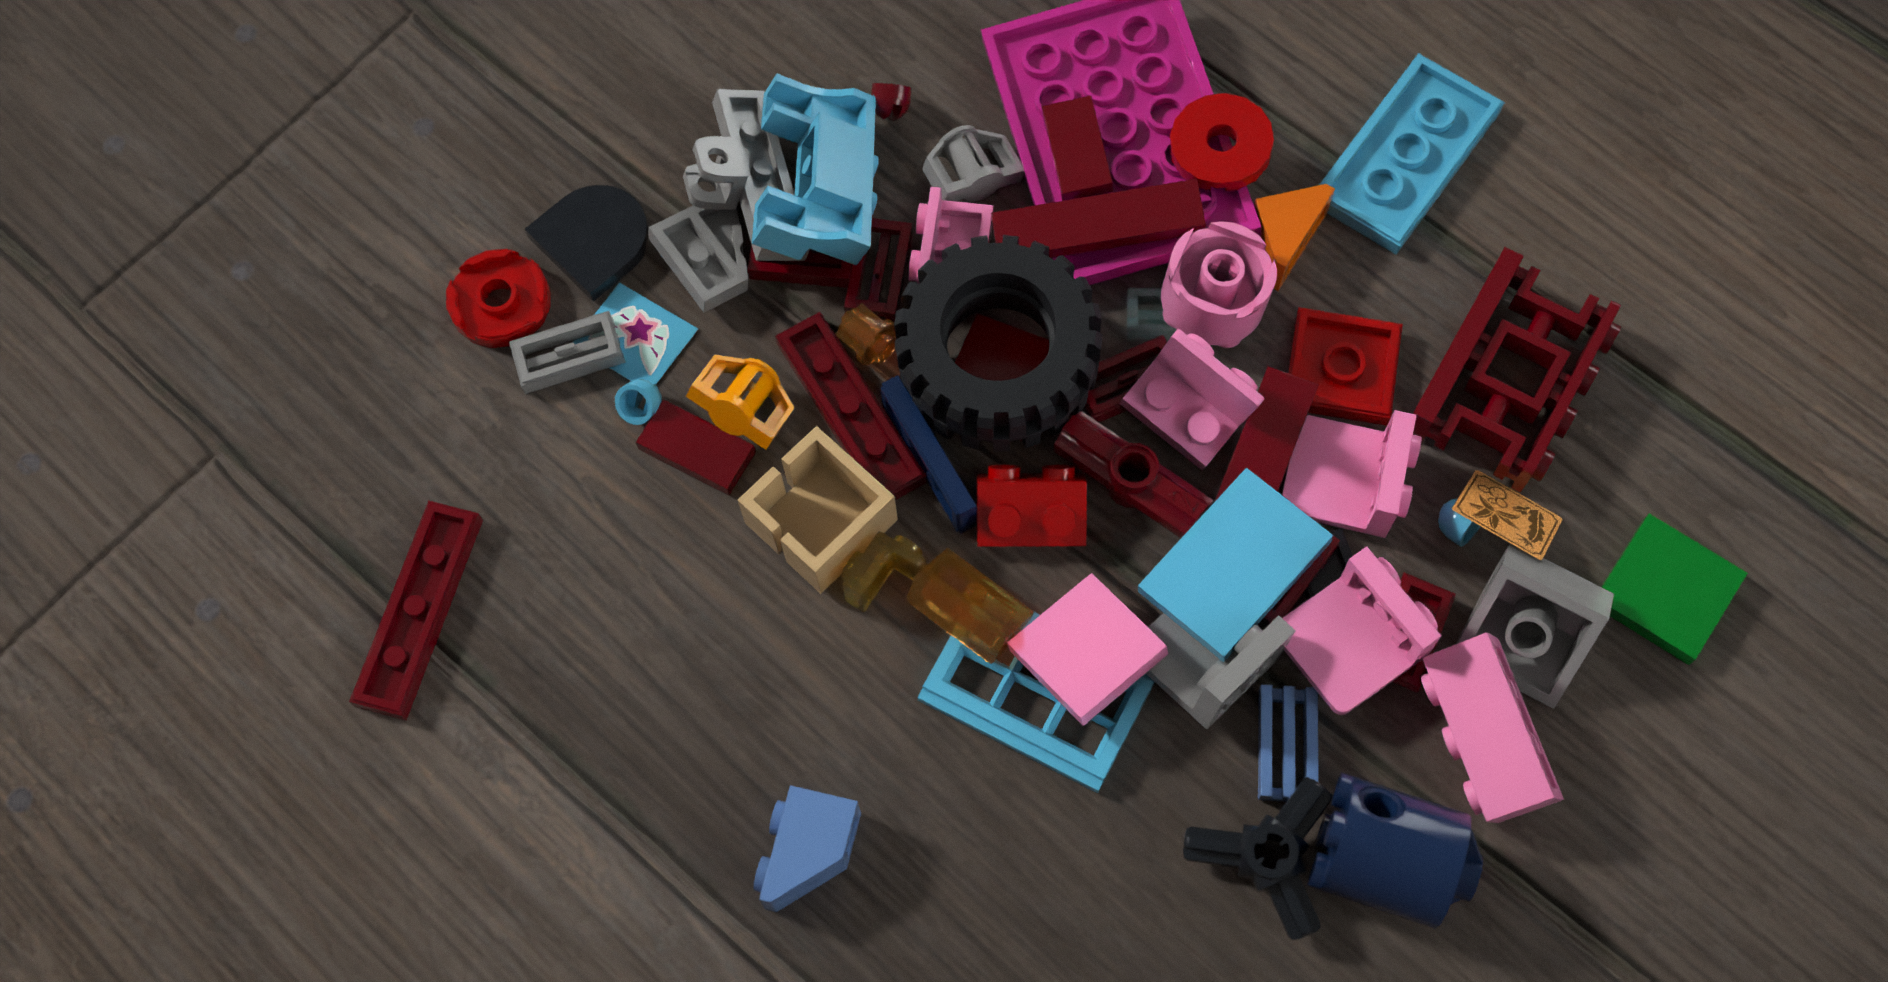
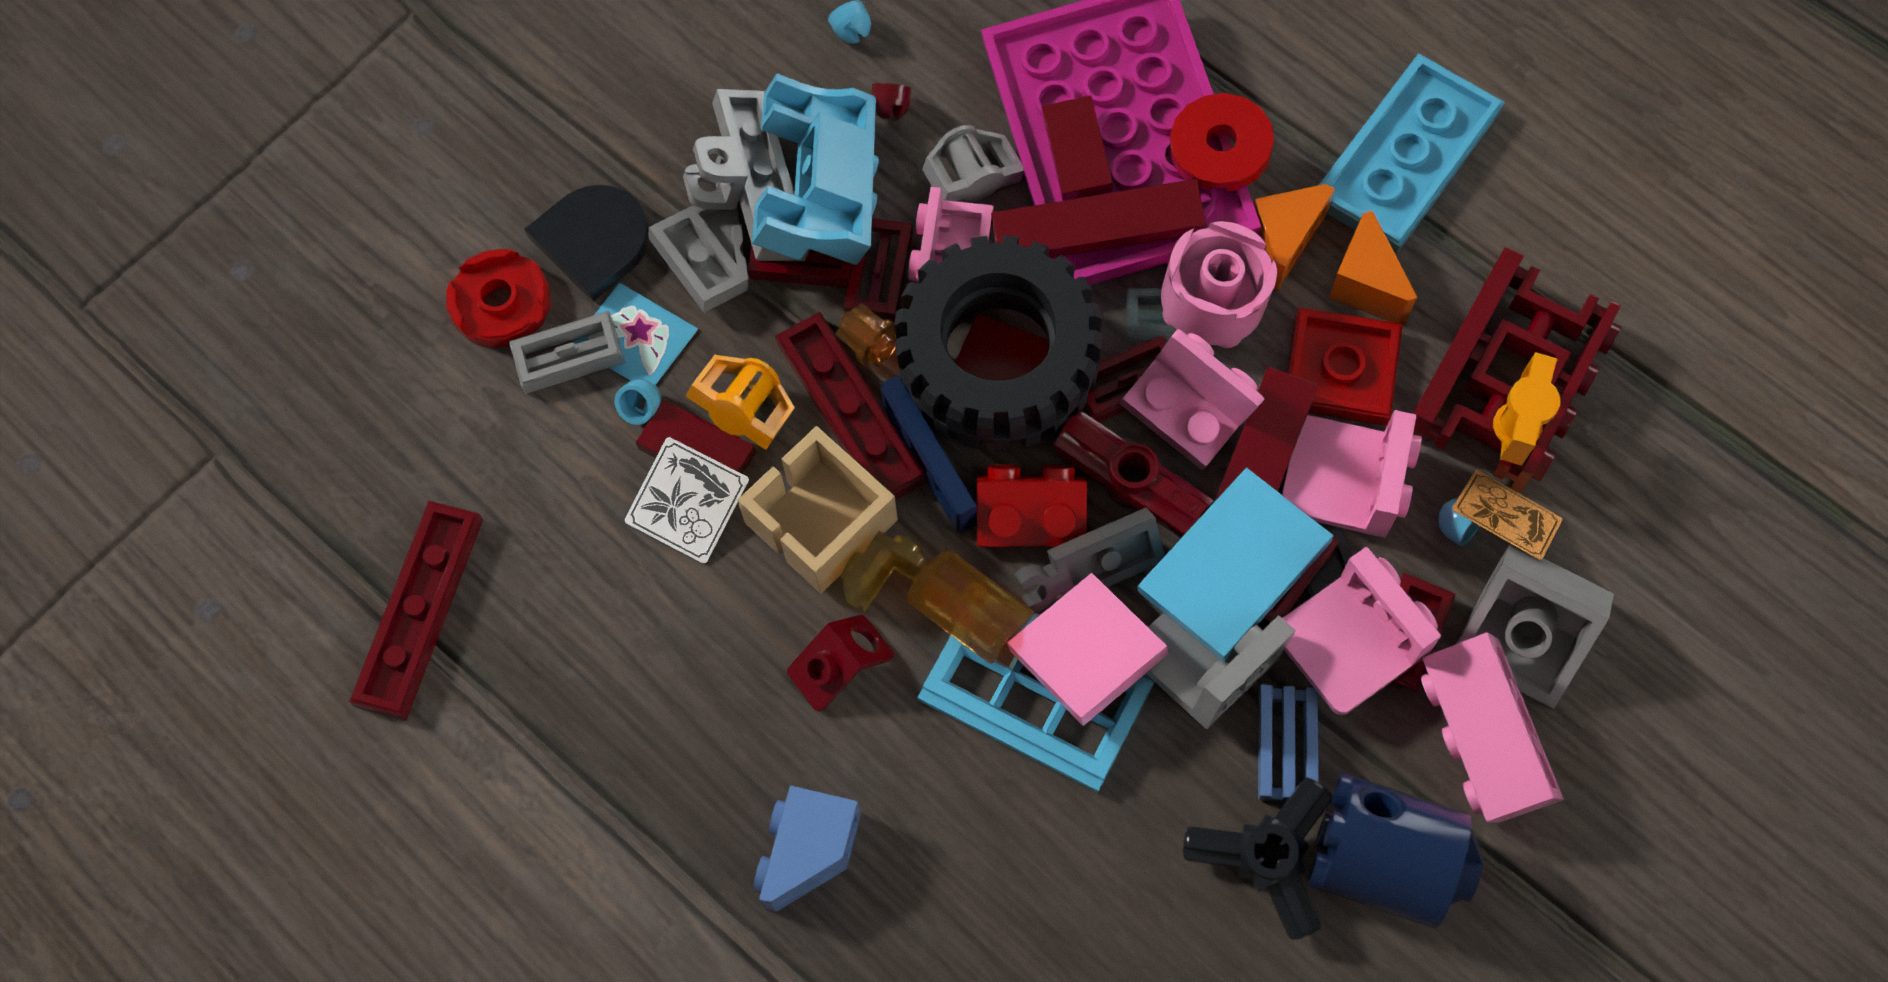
green tile [1601,513,1748,665] -> none
none -> white sticker [625,437,749,563]
none -> dark red bracket [787,614,895,711]
none -> medium azure hinge [828,0,871,44]
none -> dark grey plate [1014,508,1165,612]
none -> orange slope [1329,210,1418,324]
none -> light orange piece [1493,352,1560,466]

